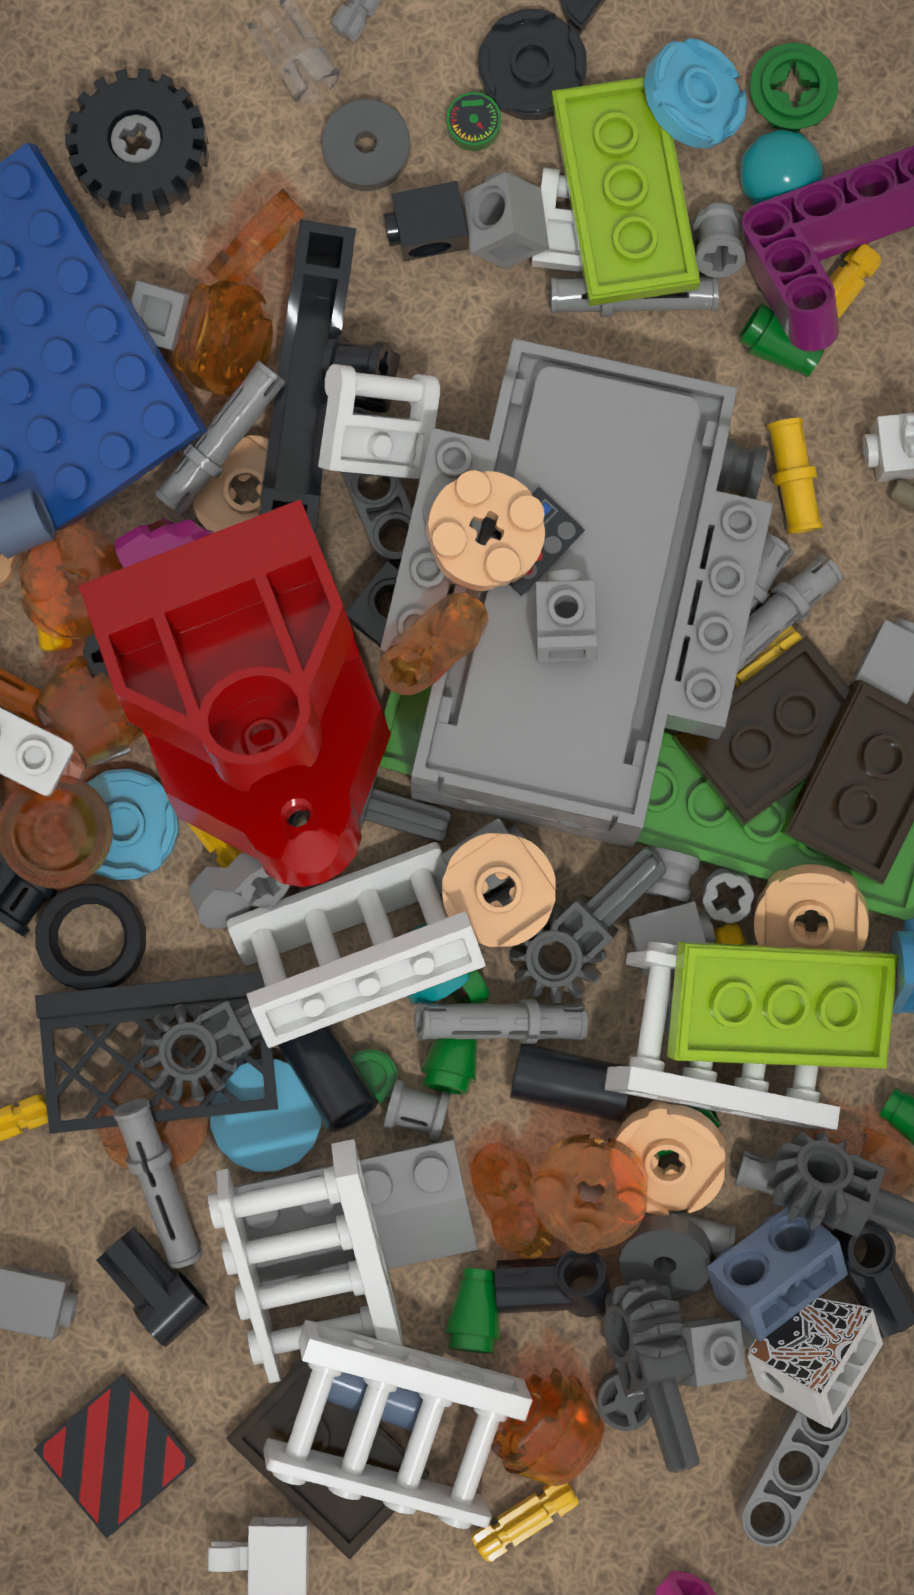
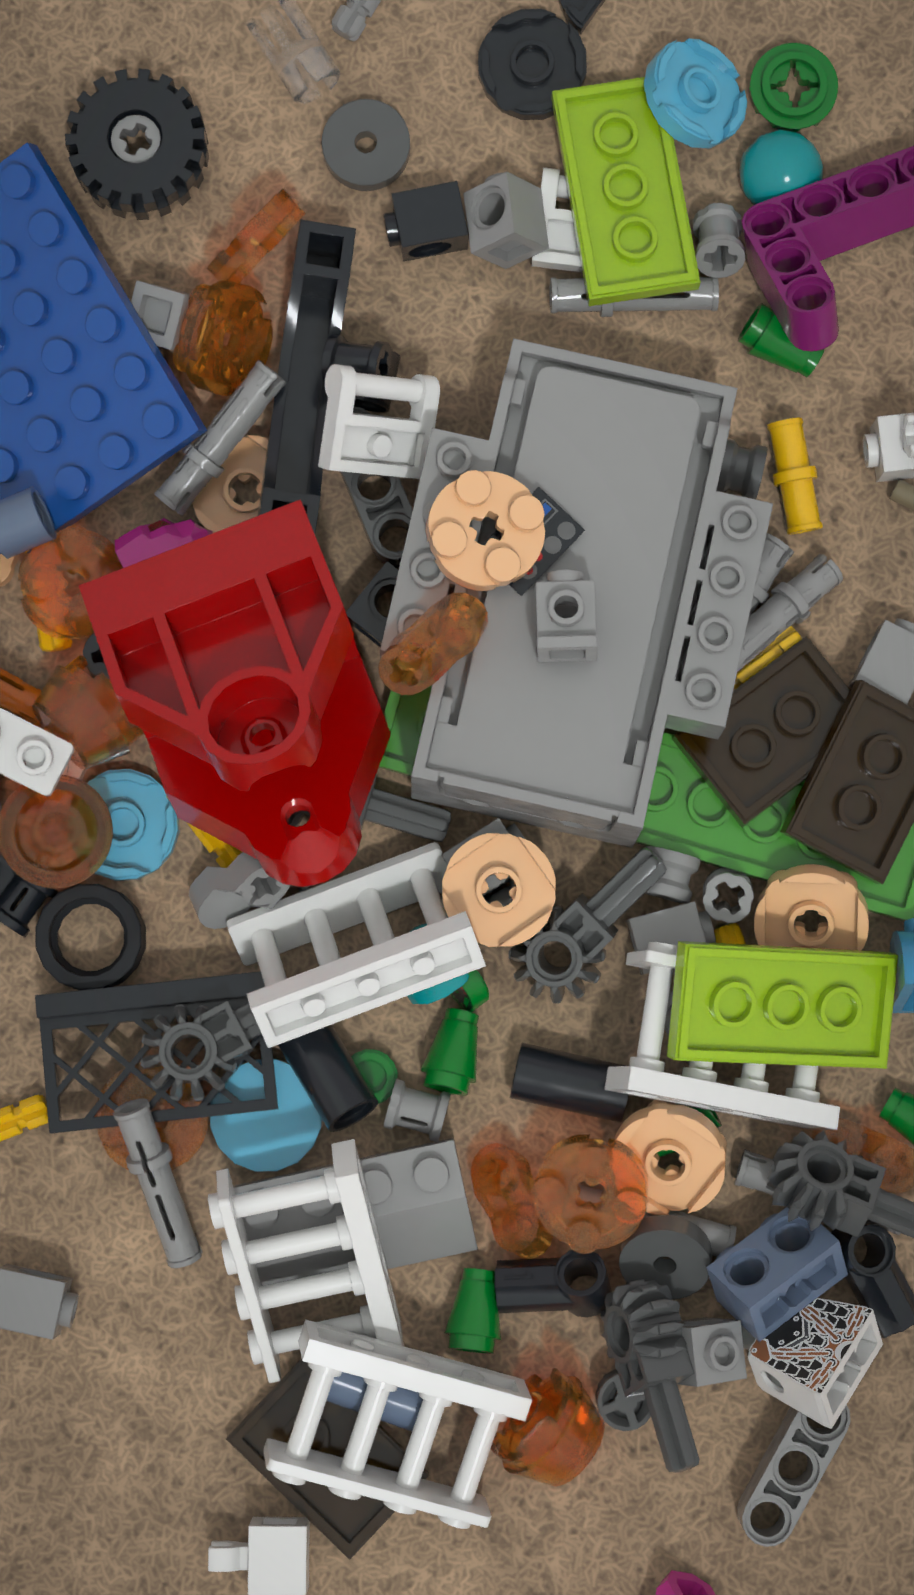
tile [34,1373,197,1539] -> none
black piece [96,1227,210,1347] -> none
light grey pin [414,999,588,1044] -> none
tile [446,92,501,151] -> none
yellow axle [471,1477,579,1562] -> none
yellow axle [830,243,882,320] -> none

